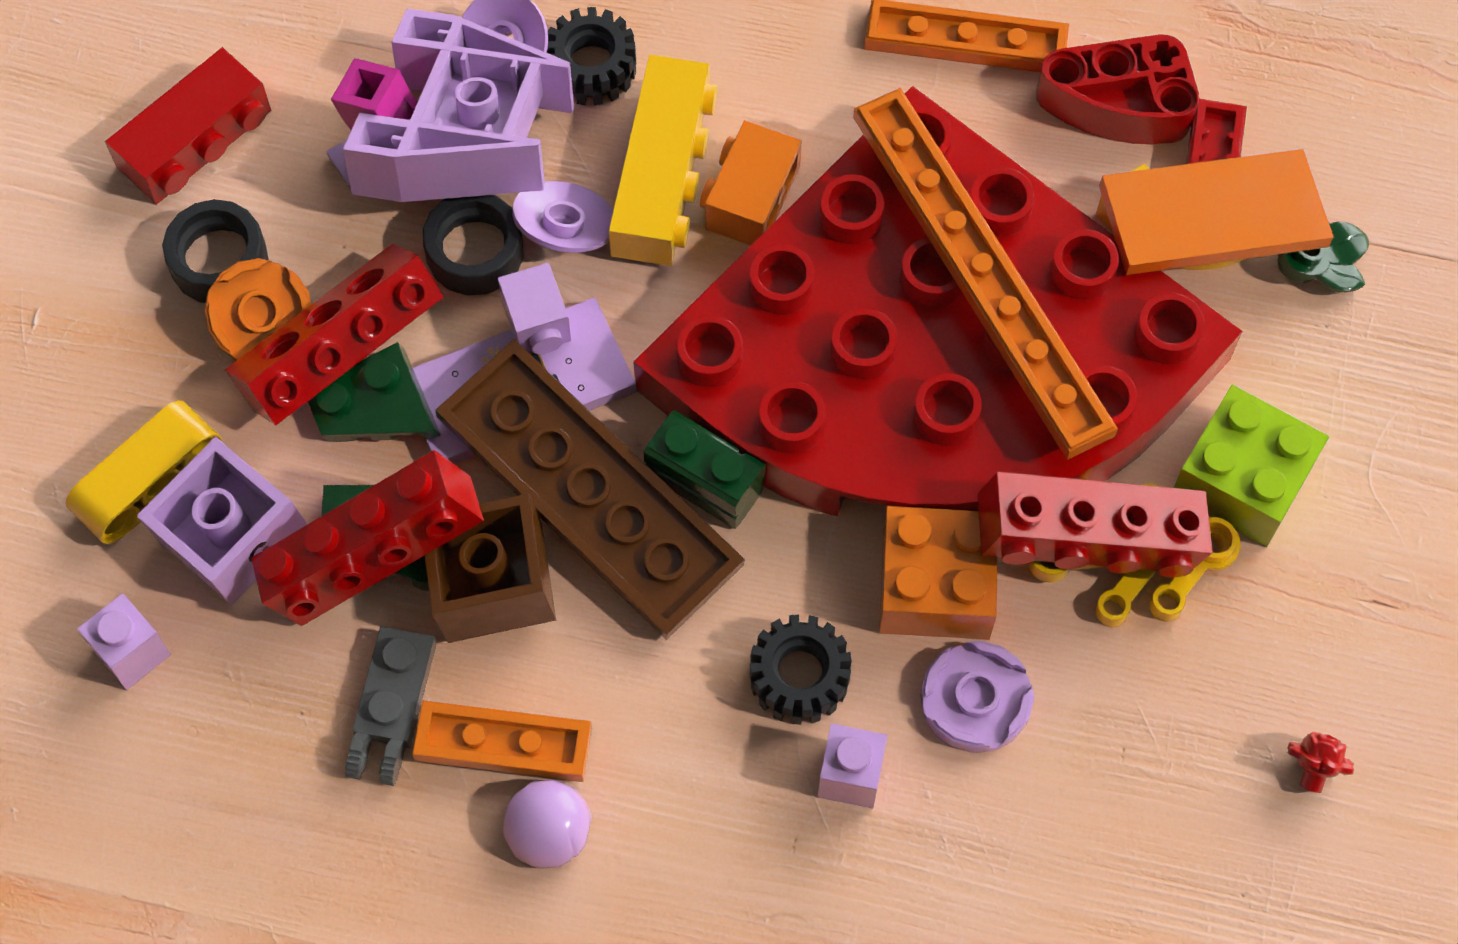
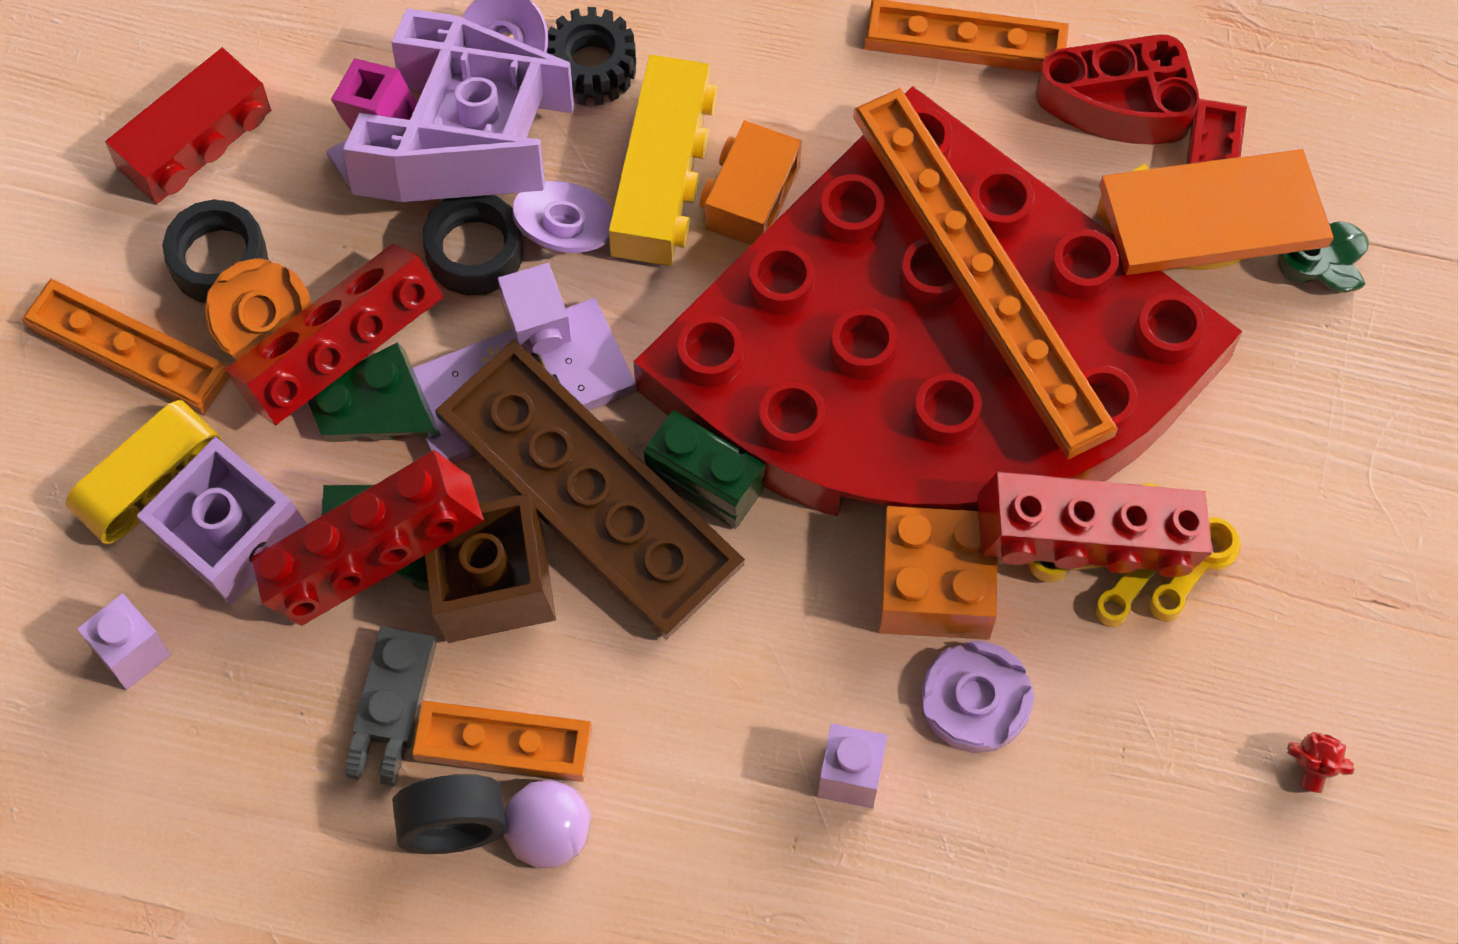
black tyre [749,614,852,725] -> none
lime brick [1173,384,1330,547] -> none
none -> orange tile [21,278,229,416]
none -> black tyre [392,774,506,854]

